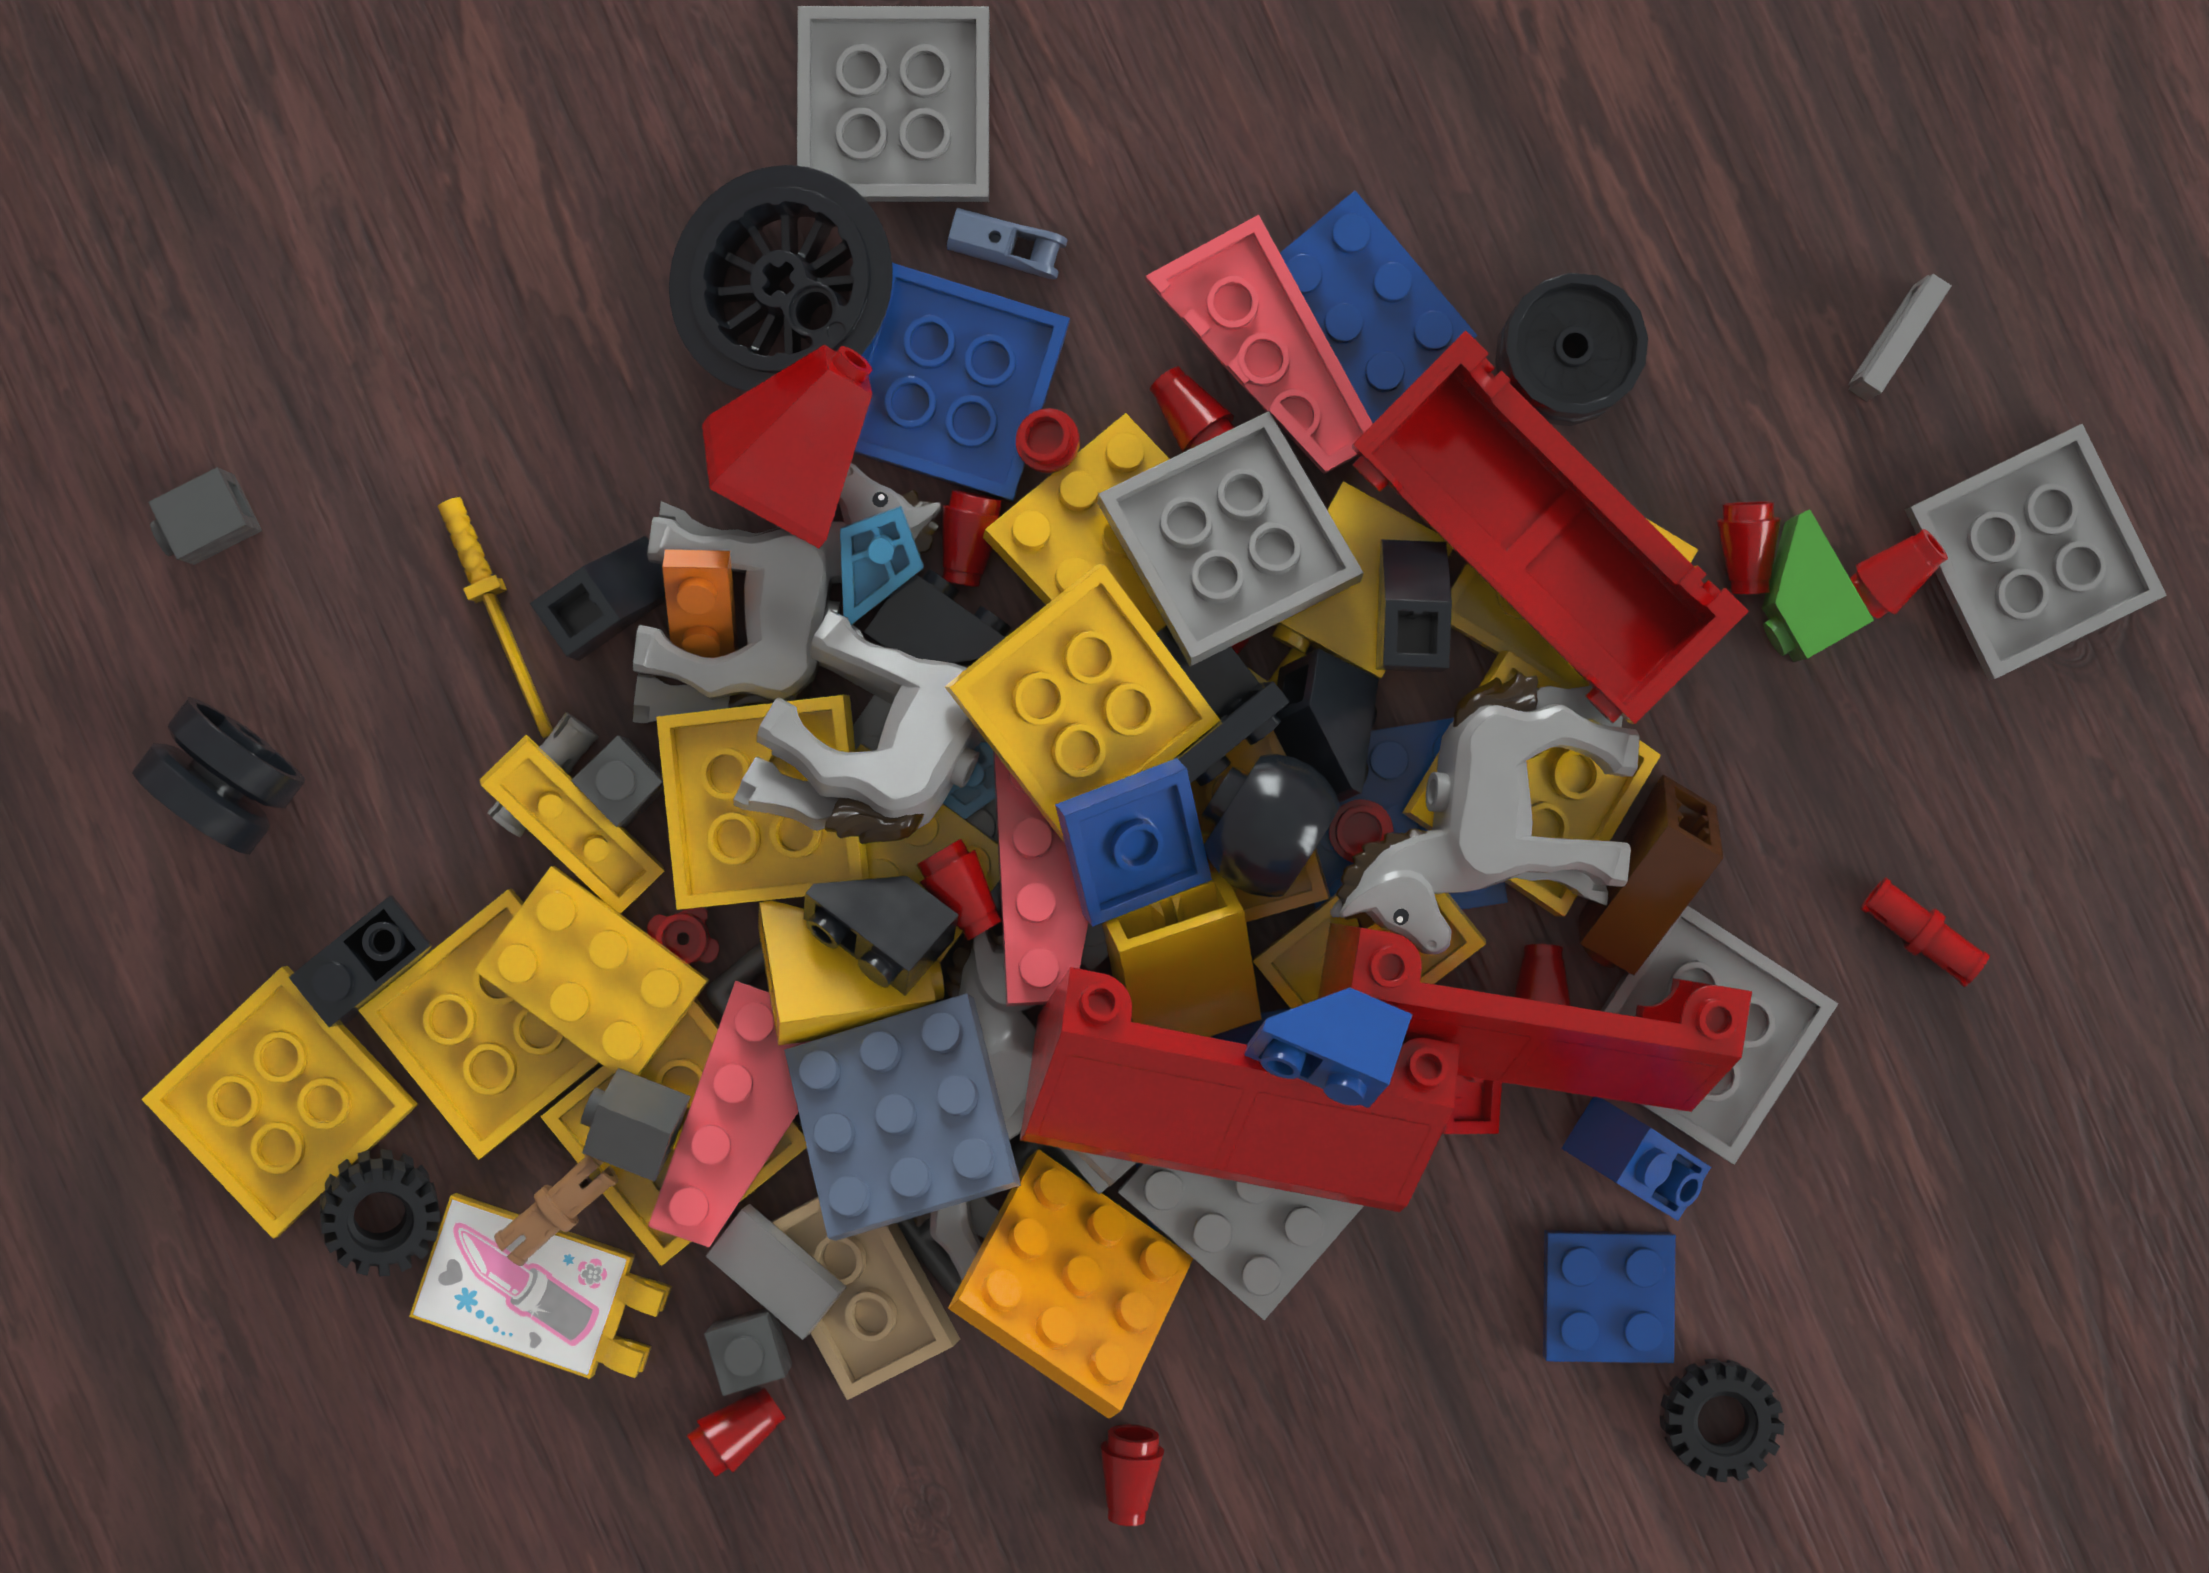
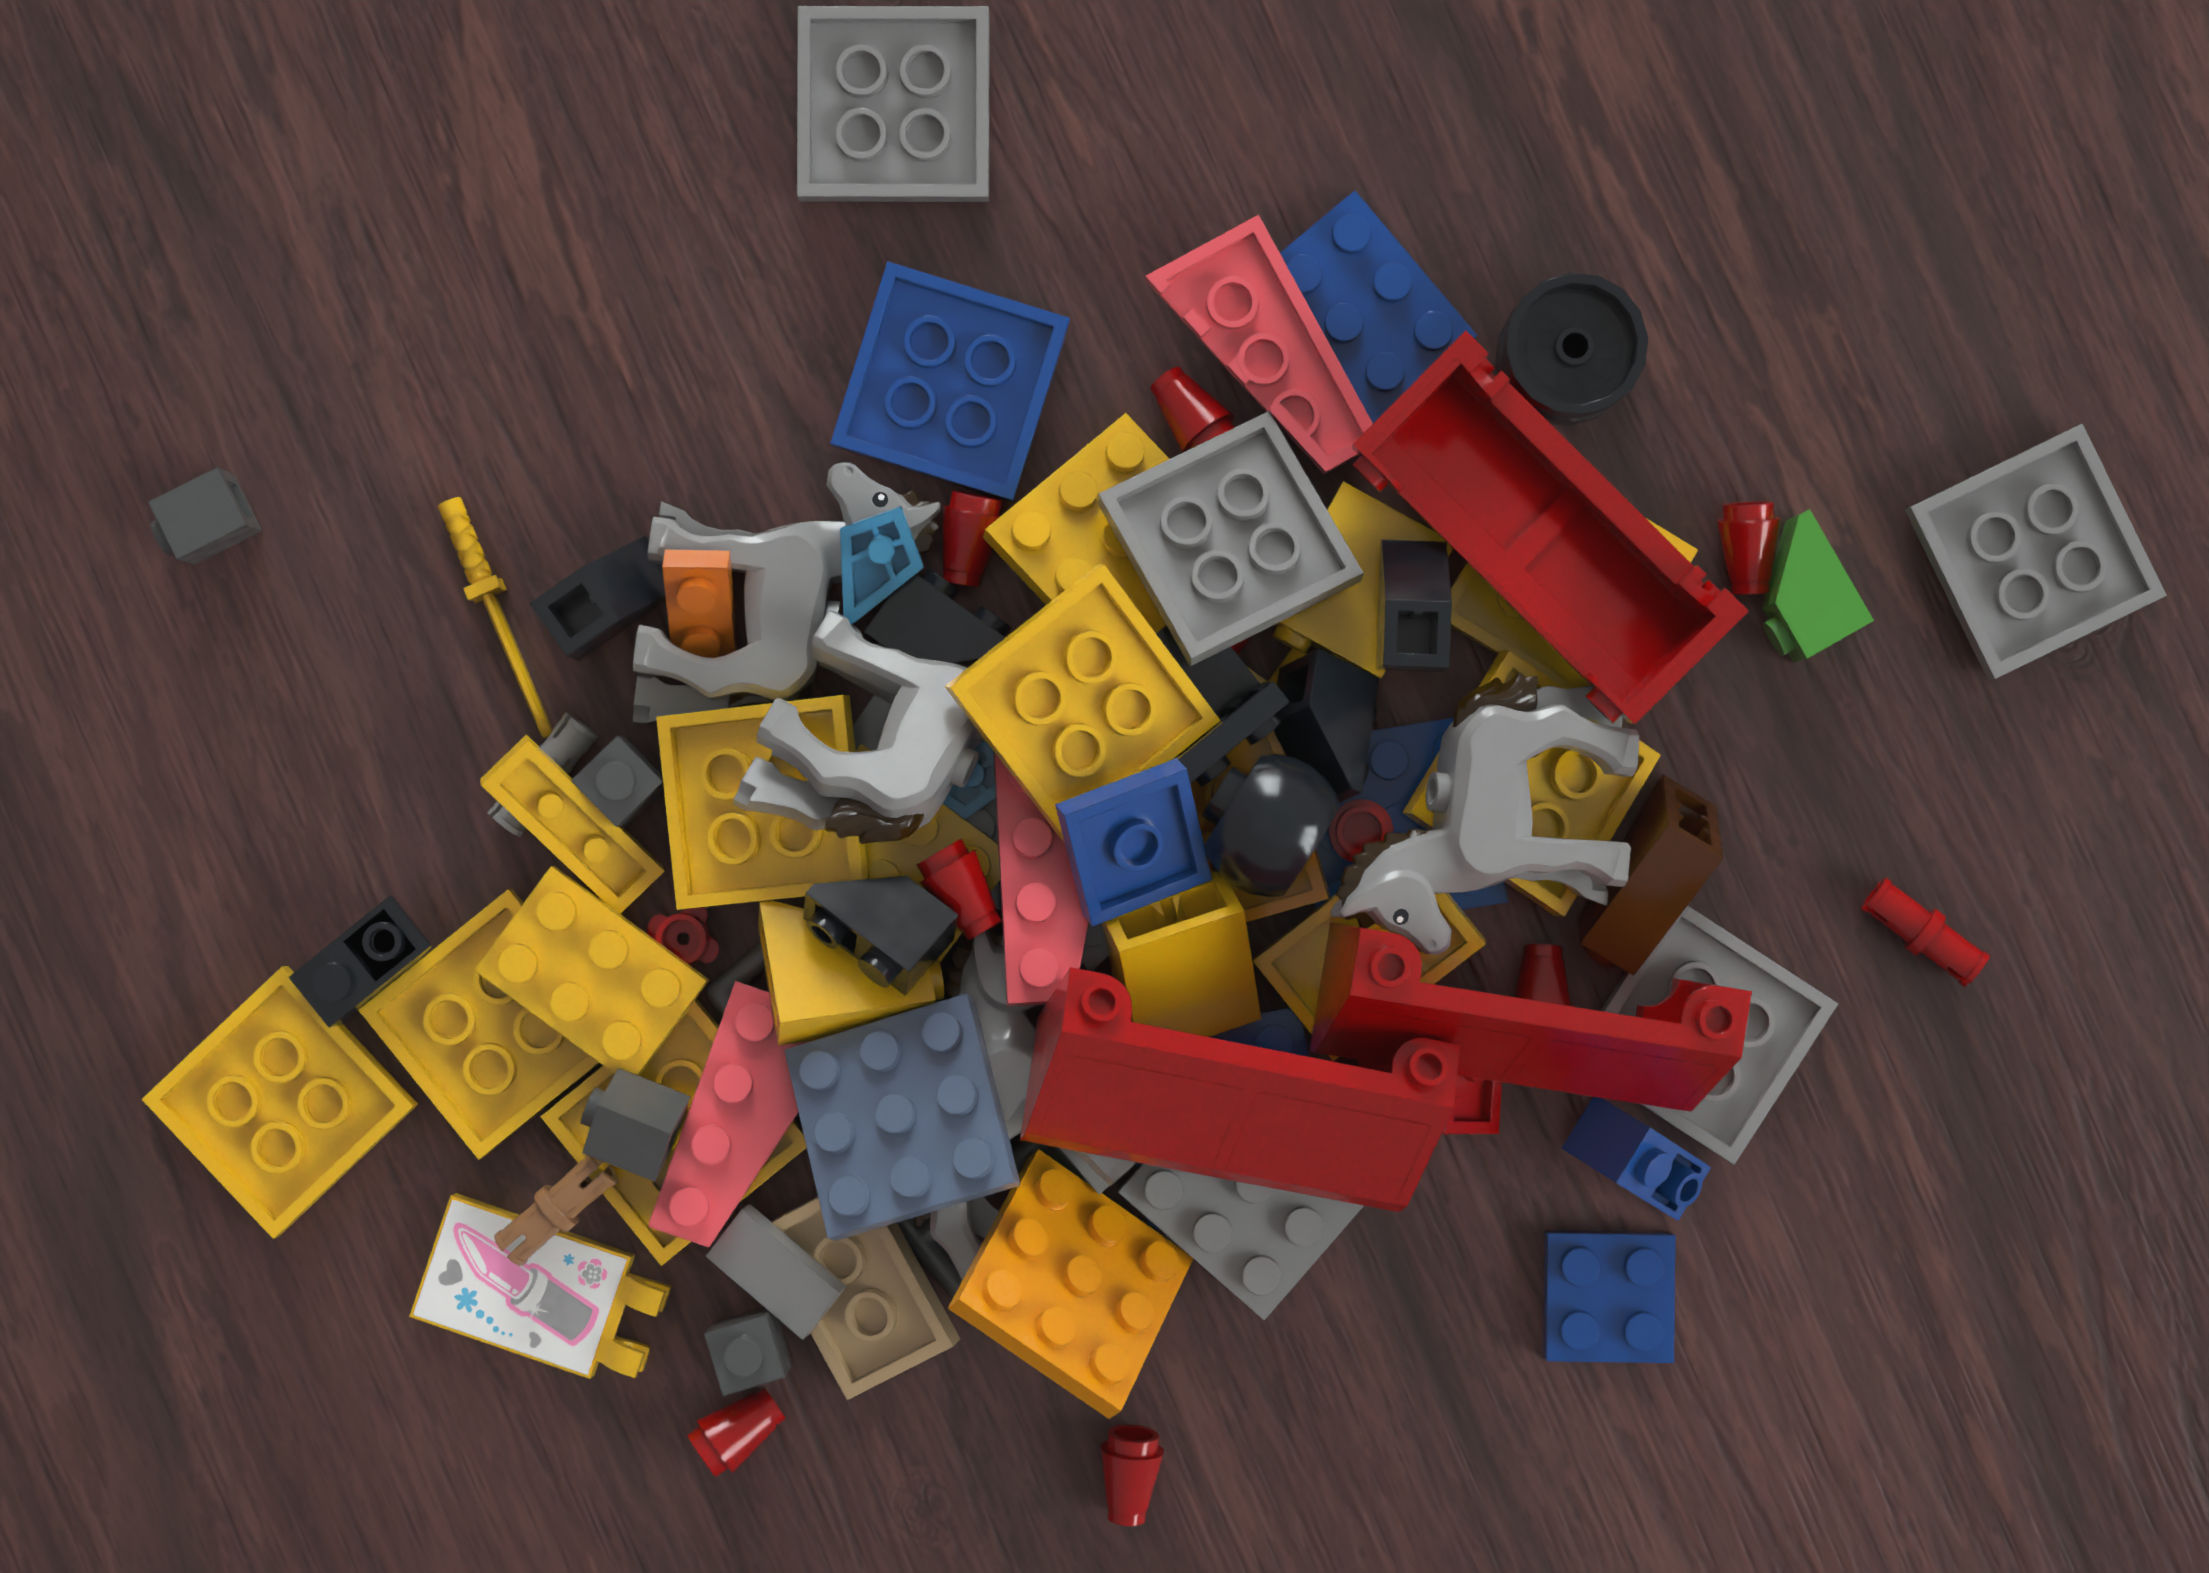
black wheel [132,697,305,855] -> none
black tyre [319,1149,440,1277] -> none
black piece [669,165,893,392] -> none
red slope [702,345,872,549] -> none
sand blue bar [947,208,1068,279] -> none
red plate [1016,408,1080,473] -> none
blue slope [1244,987,1412,1108] -> none
black tyre [1660,1358,1784,1482] -> none
light grey tile [1848,274,1952,402] -> none
red cone [1849,529,1948,619] -> none

